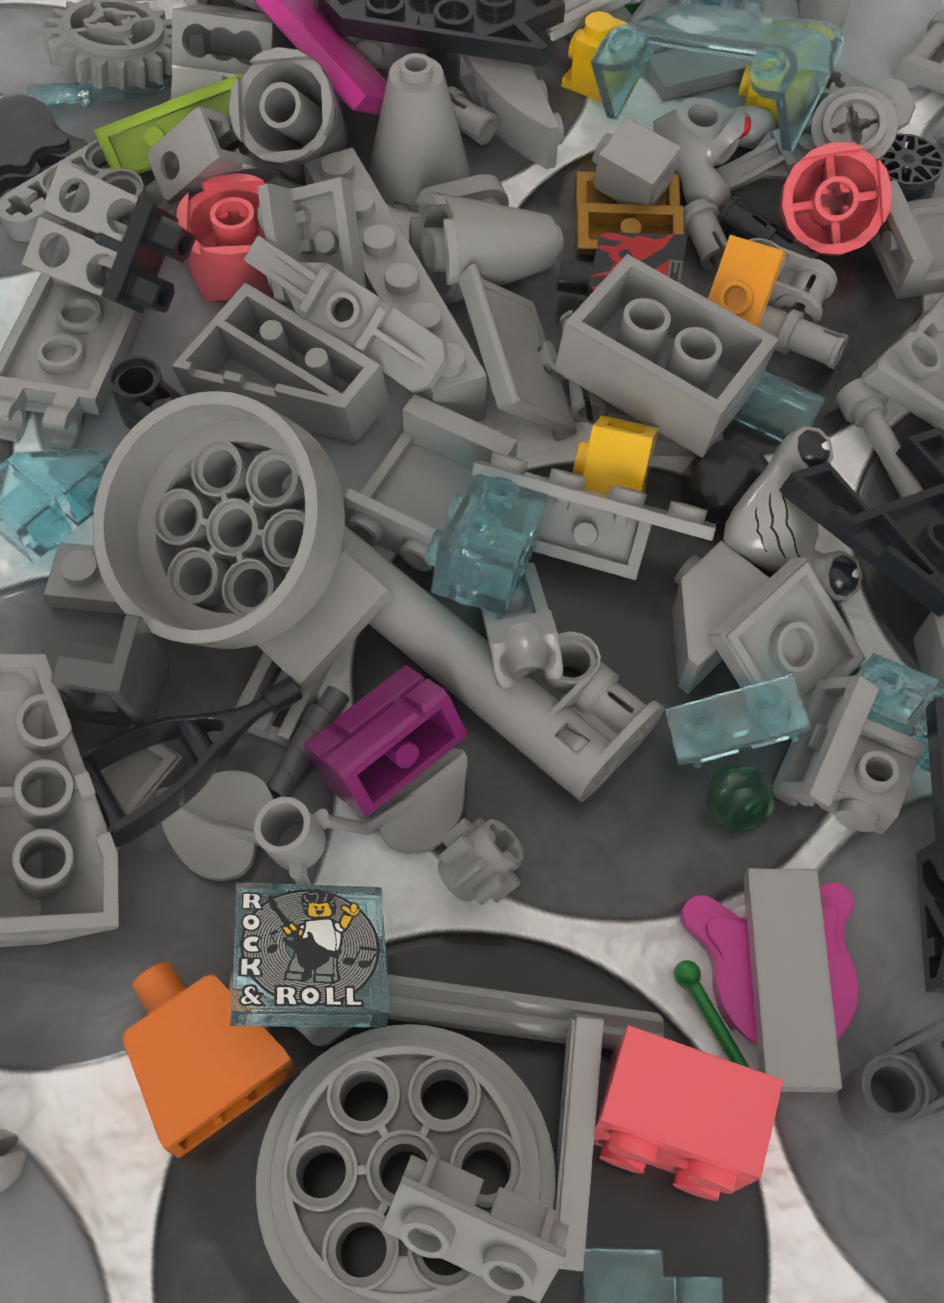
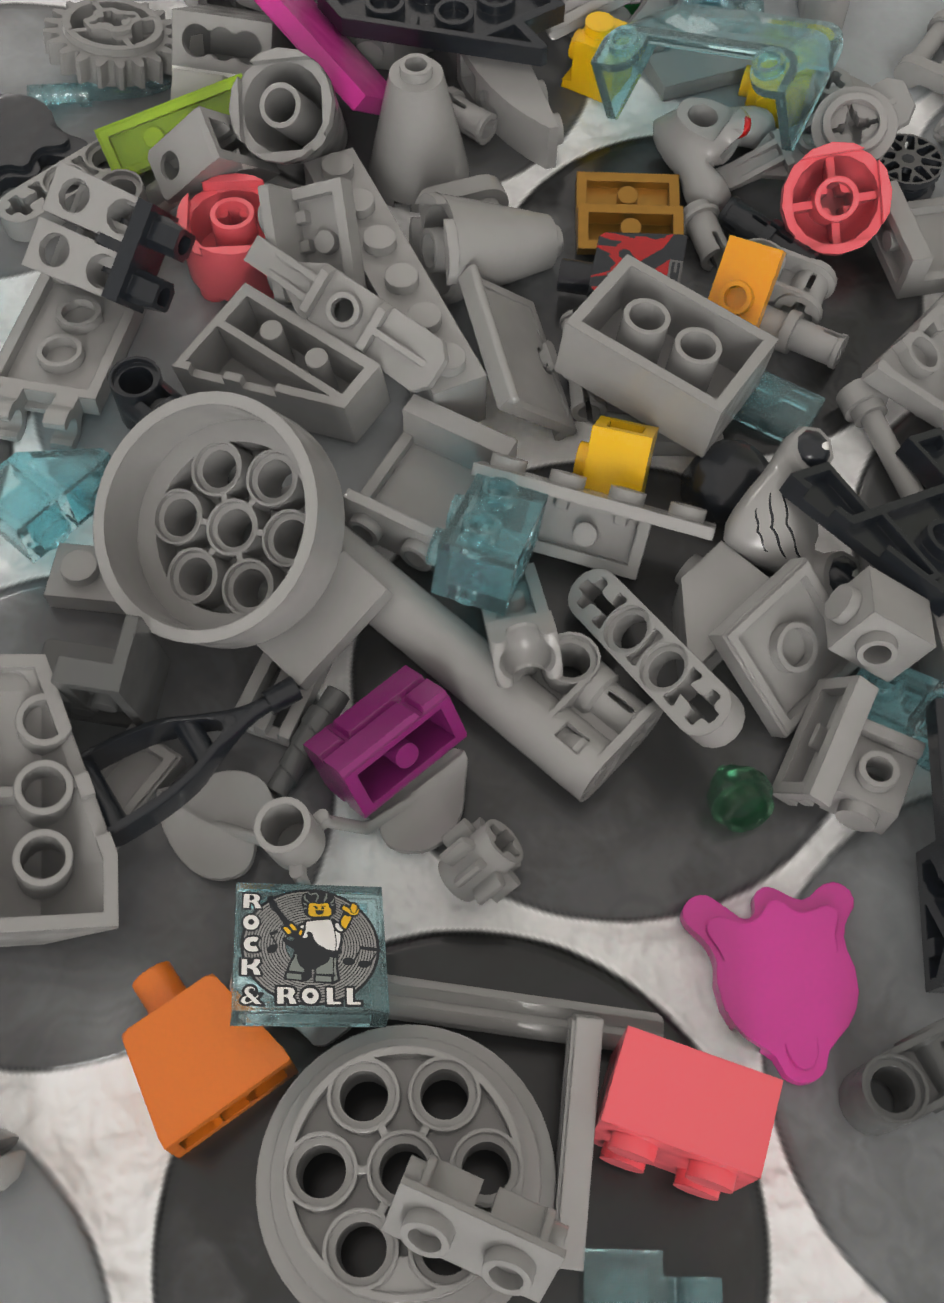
light grey brick [592,117,681,205] -> none
clear light blue hinge [665,674,812,769] -> none
green hinge [673,960,757,1071] -> none
light grey tile [743,868,842,1093] -> none
none -> light grey beam [568,568,745,748]
none -> light grey brick [824,565,937,683]

